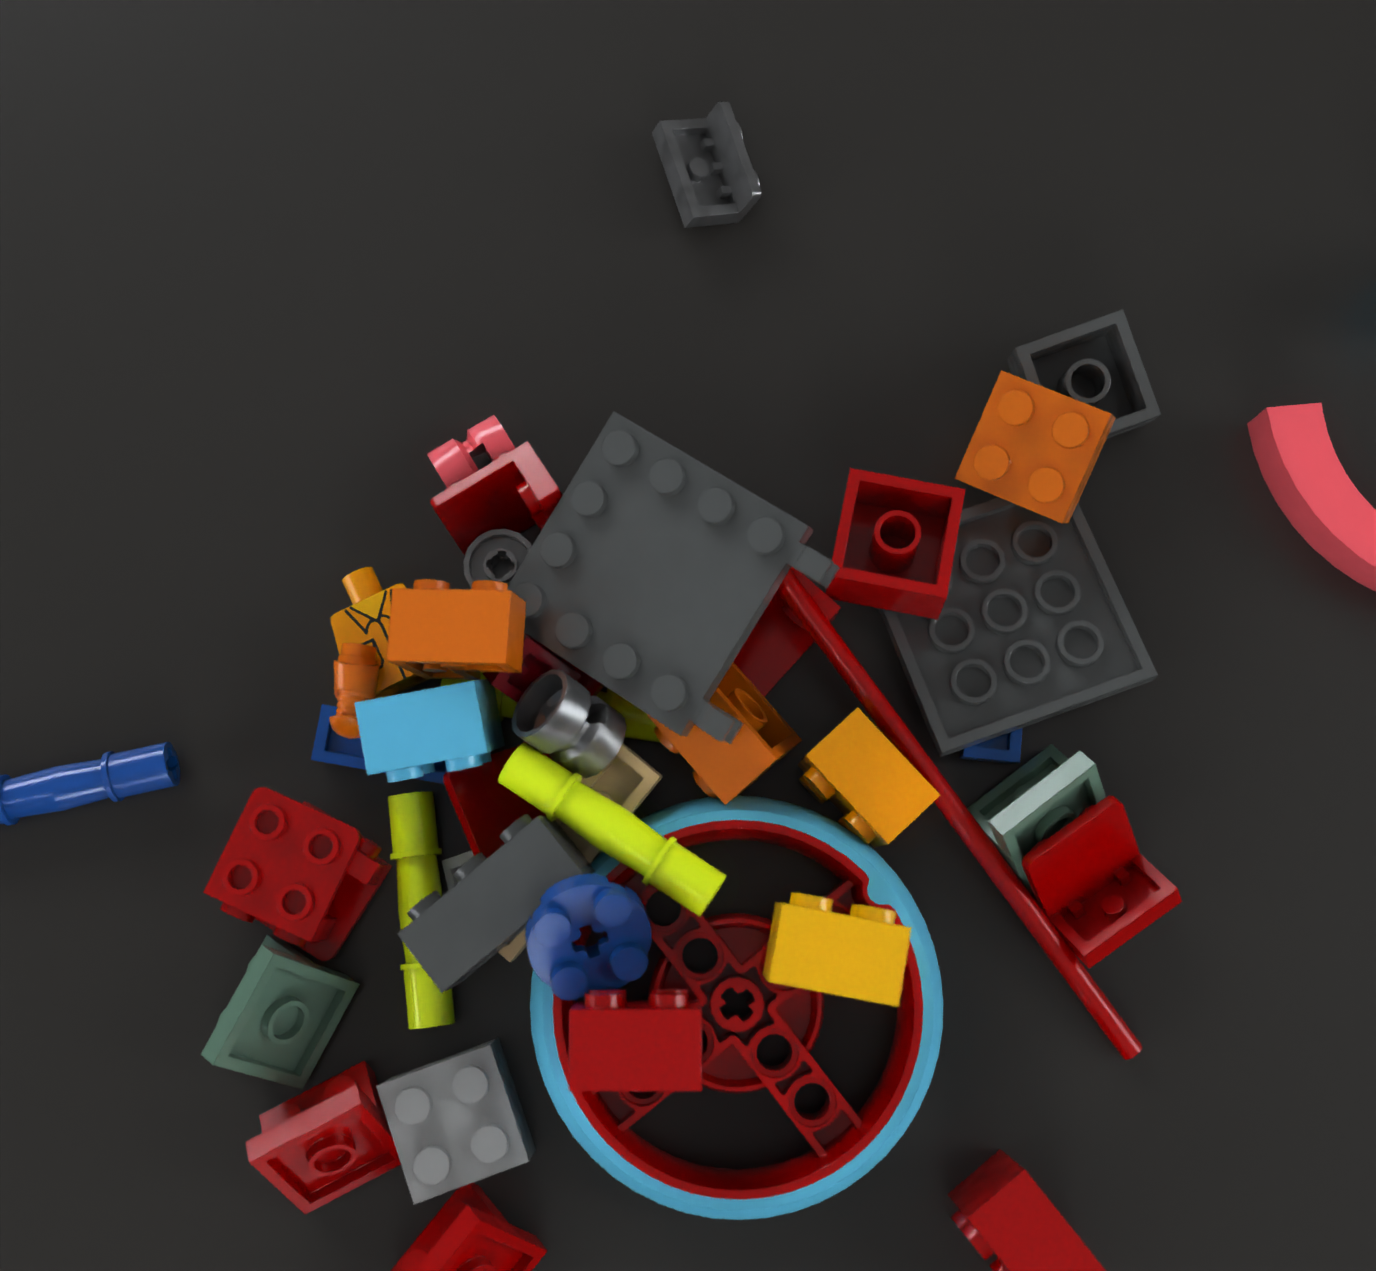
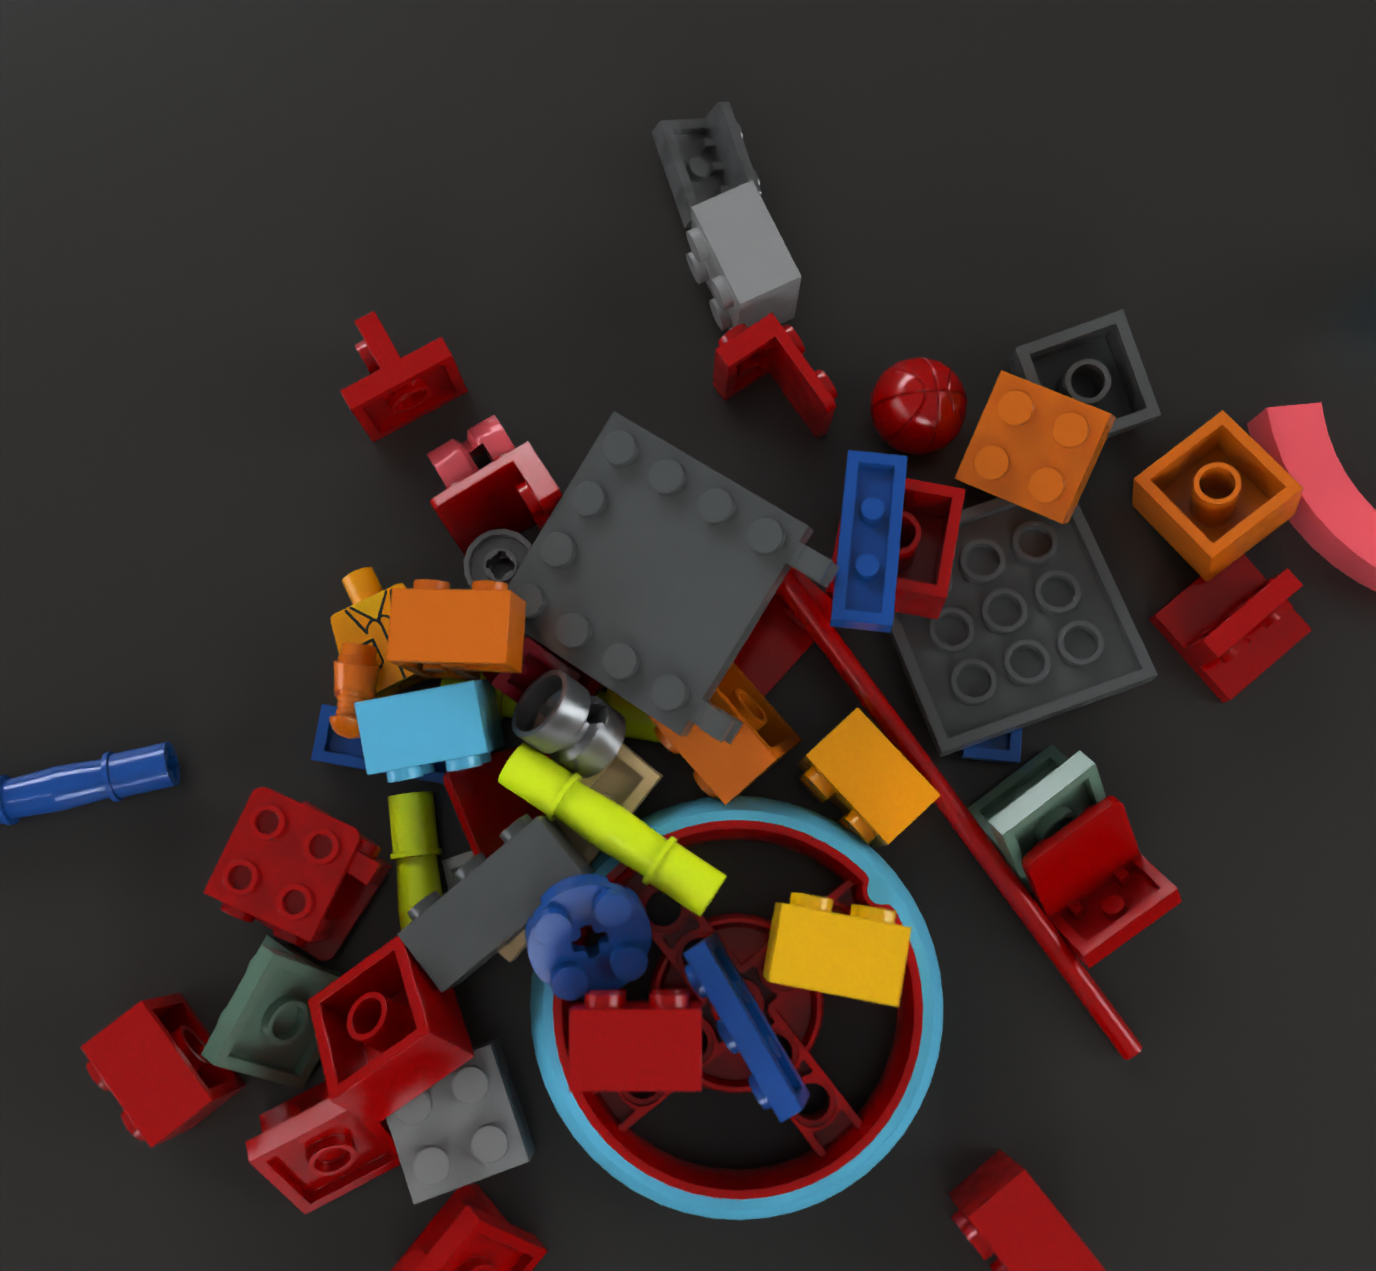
none -> red brick [80,993,247,1148]
none -> red brick [308,936,475,1123]
none -> red bracket [340,311,468,443]
none -> blue plate [683,932,810,1122]
none -> light grey brick [686,180,802,331]
none -> red bracket [712,312,837,439]
none -> blue plate [830,450,908,633]
none -> red piece [870,357,968,455]
none -> orange brick [1132,410,1303,582]
none -> red bracket [1149,554,1312,703]

